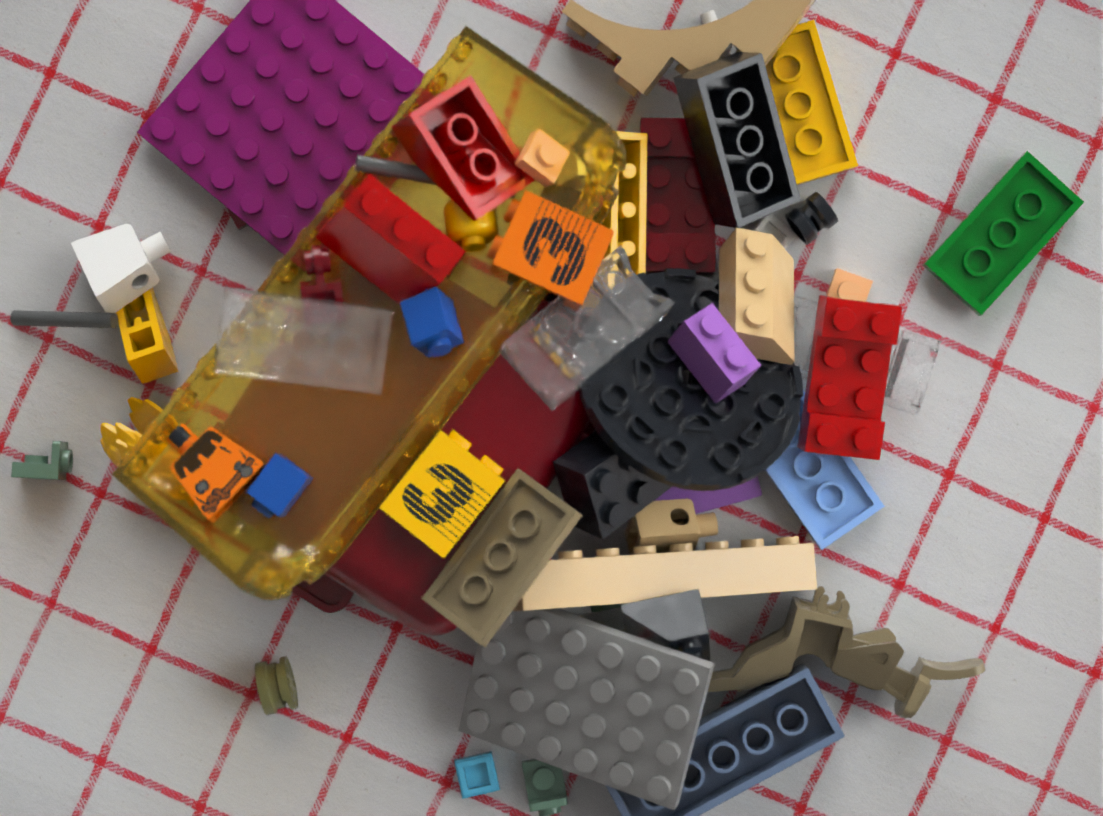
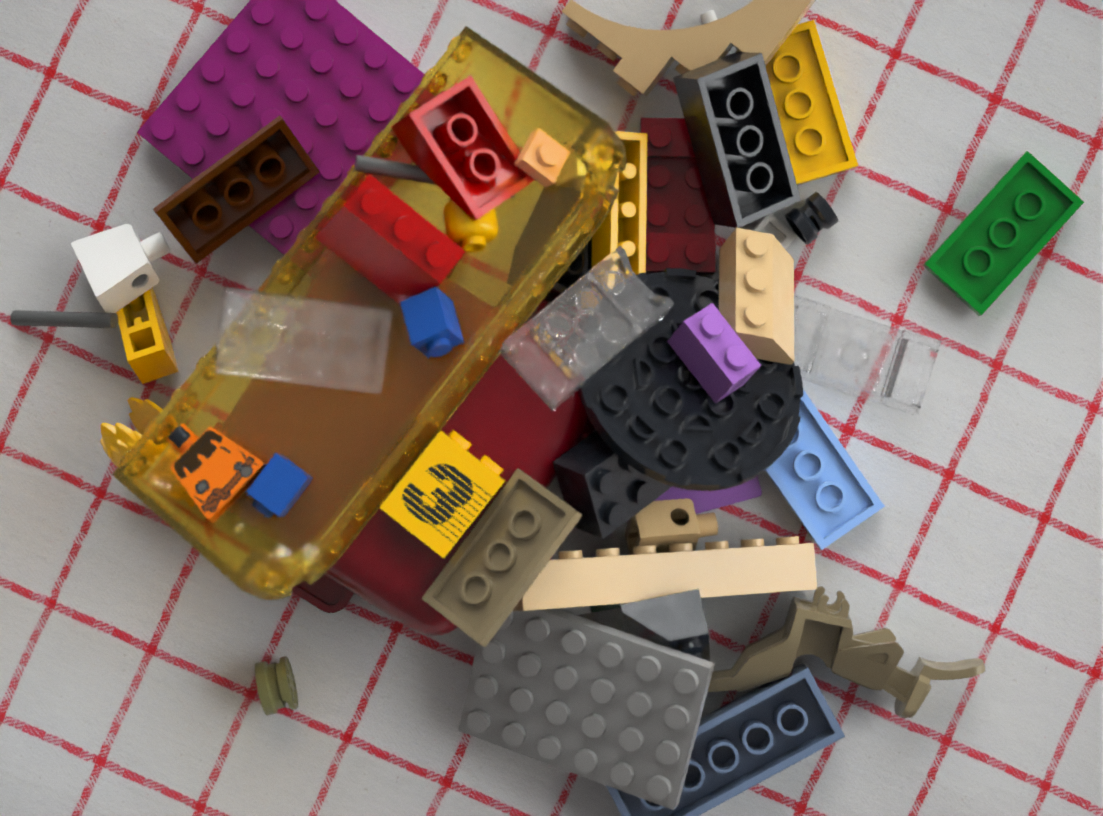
sand green bracket [11,441,73,480] -> none
dark red plate [299,245,345,325] -> none
medium azure tile [454,751,500,799] -> none
orange panel [486,190,615,311] -> none
sand green bracket [522,759,568,816] -> none
red piece [797,295,902,460] -> none
light nougat plate [826,268,873,302] -> none
none -> reddish brown slope [153,115,320,264]

